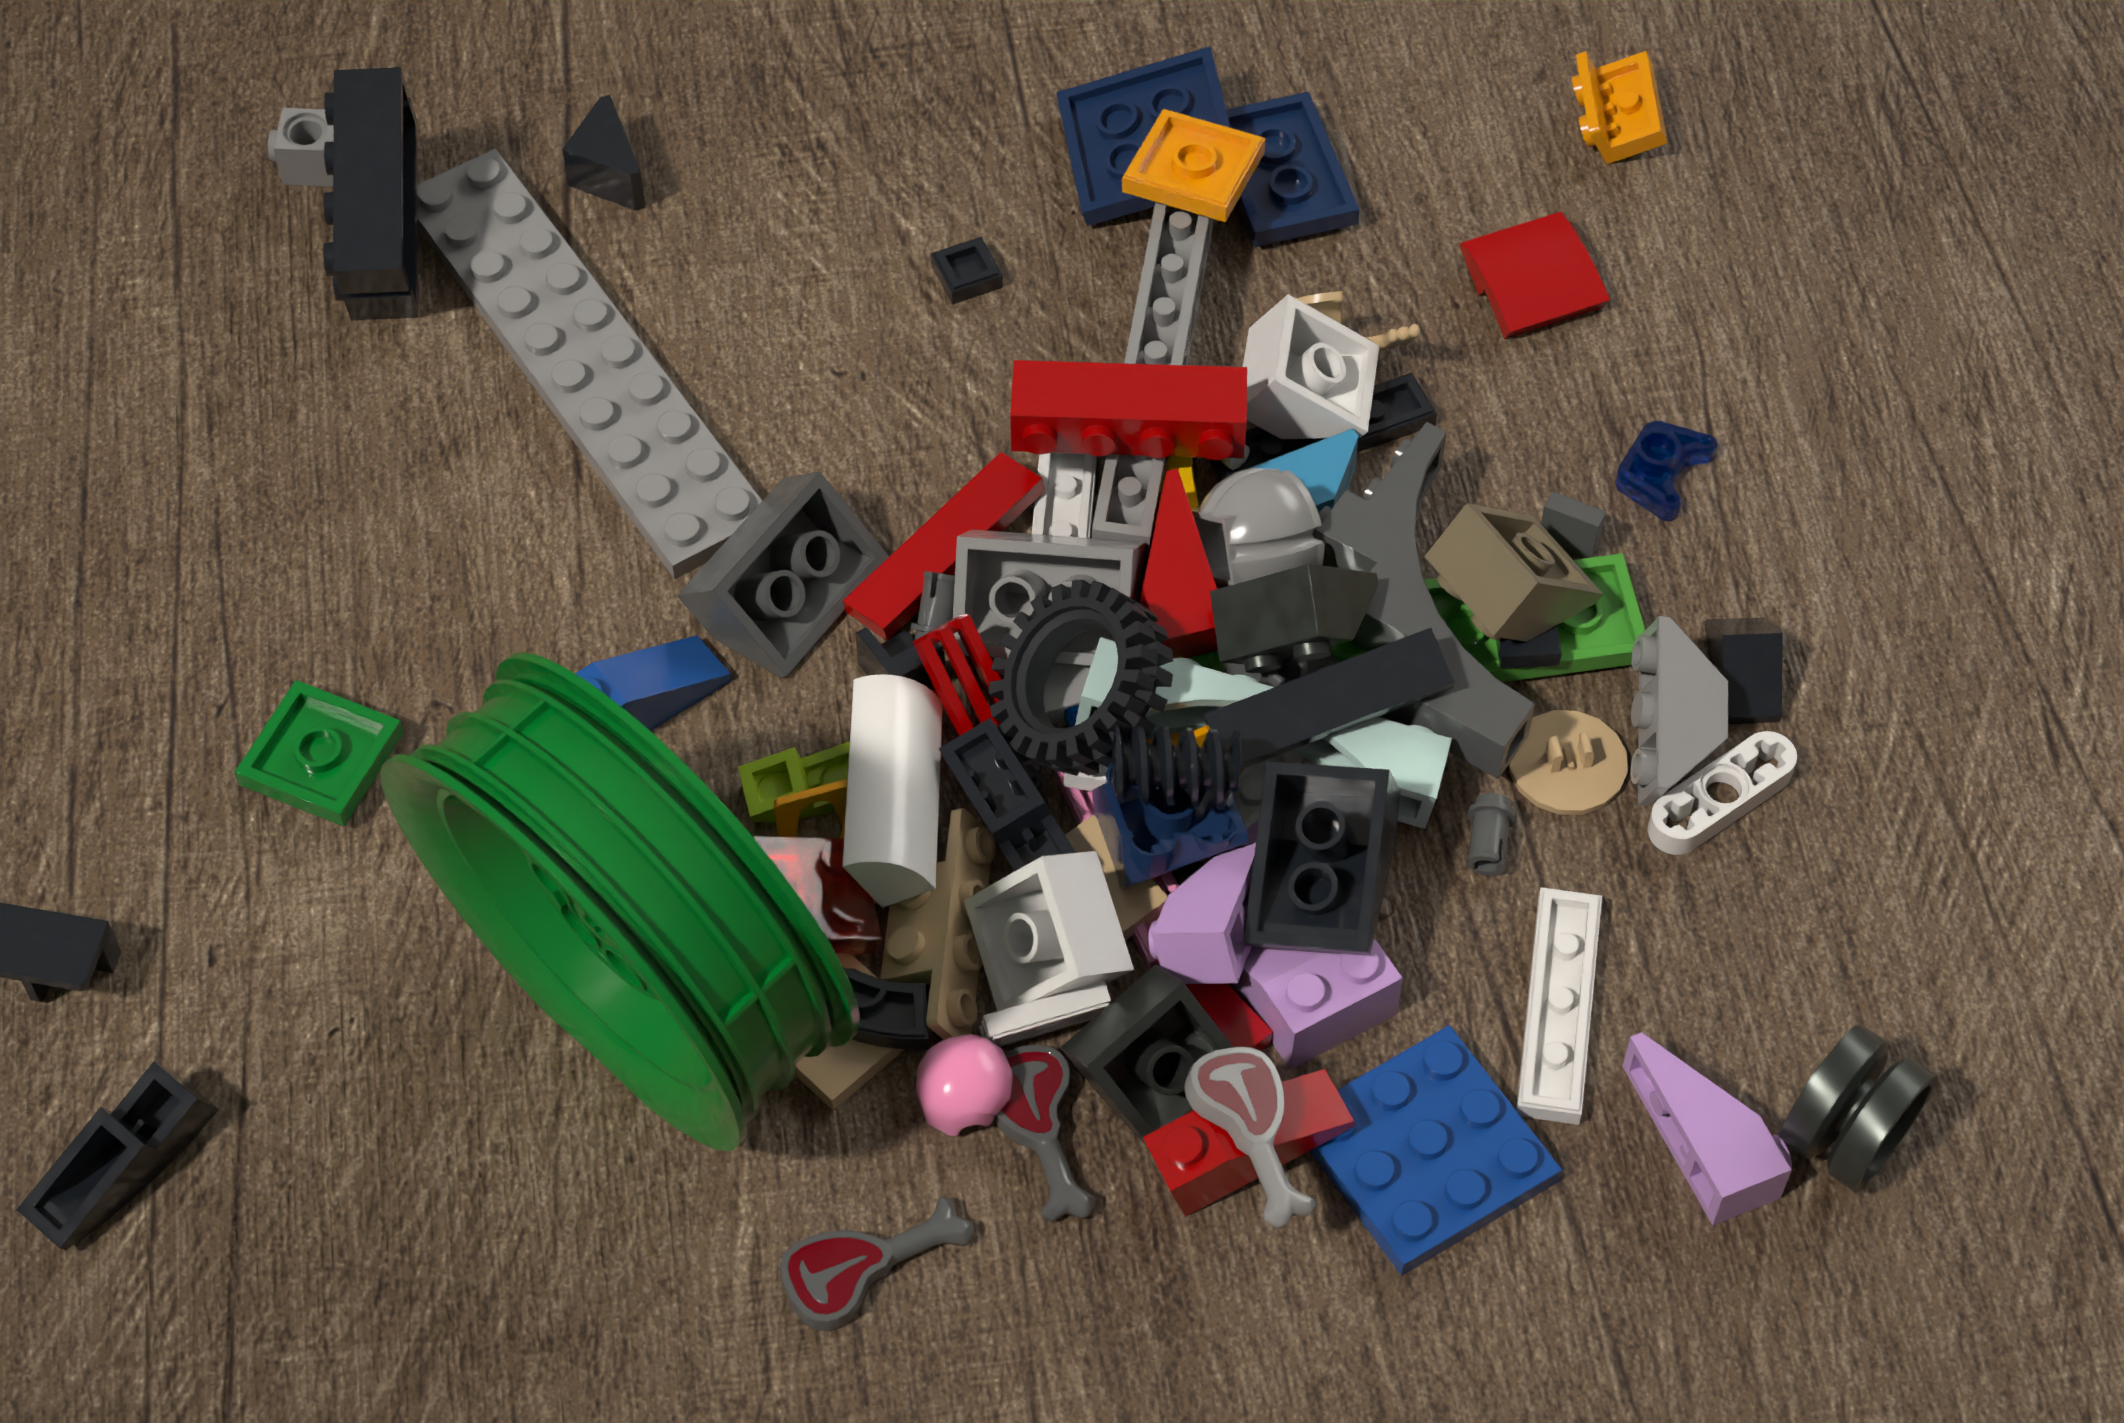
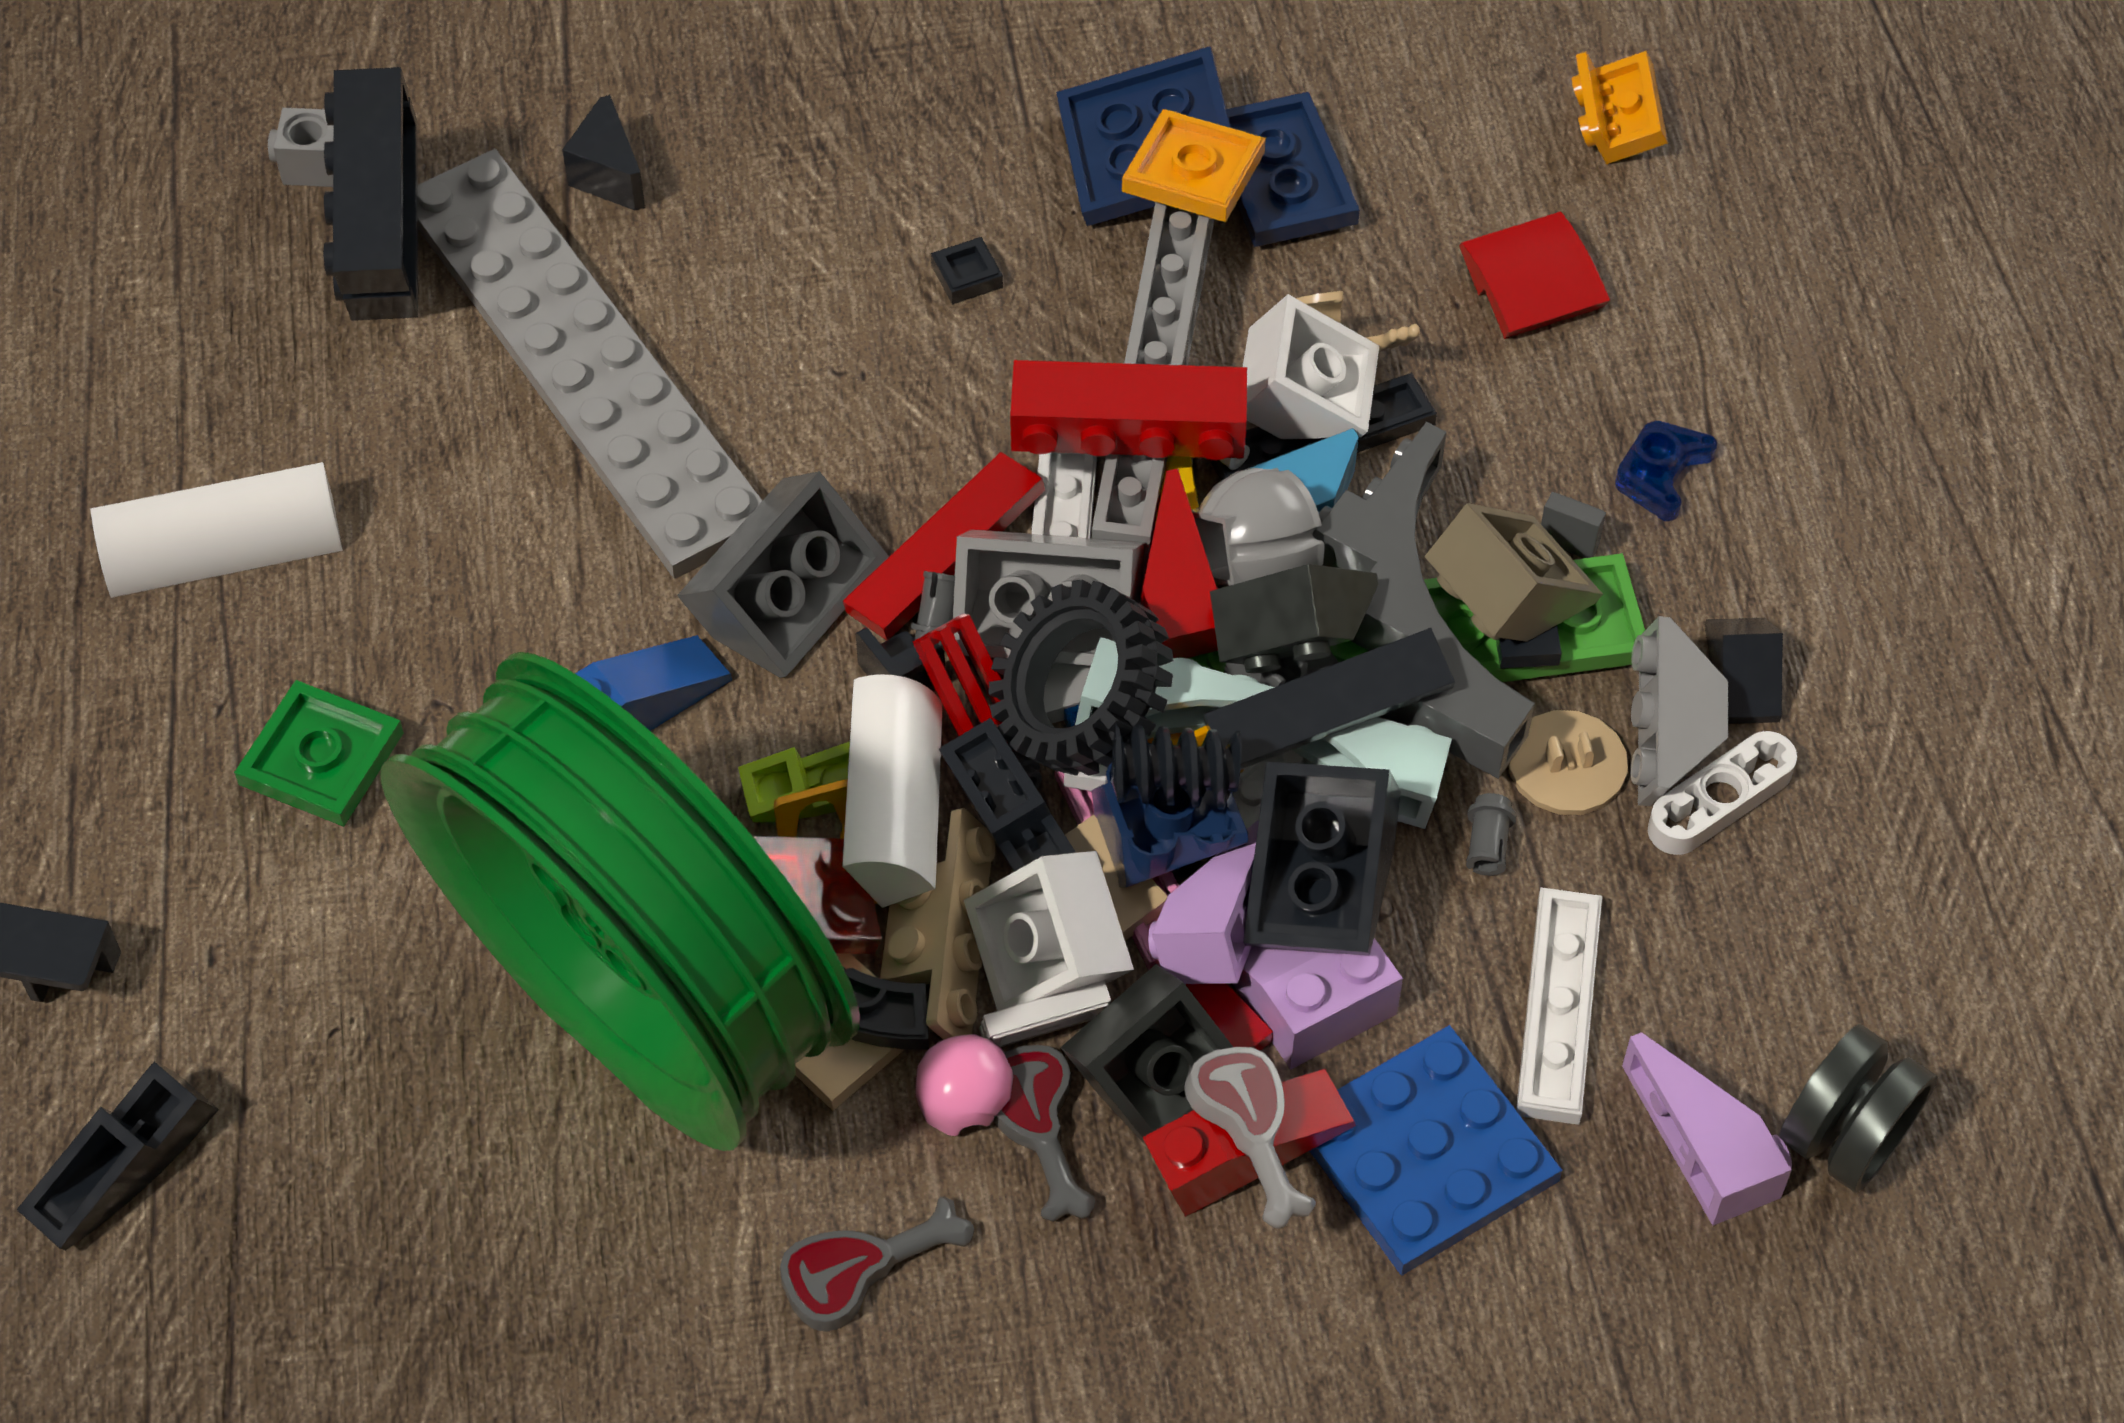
none -> white brick [90,462,343,598]

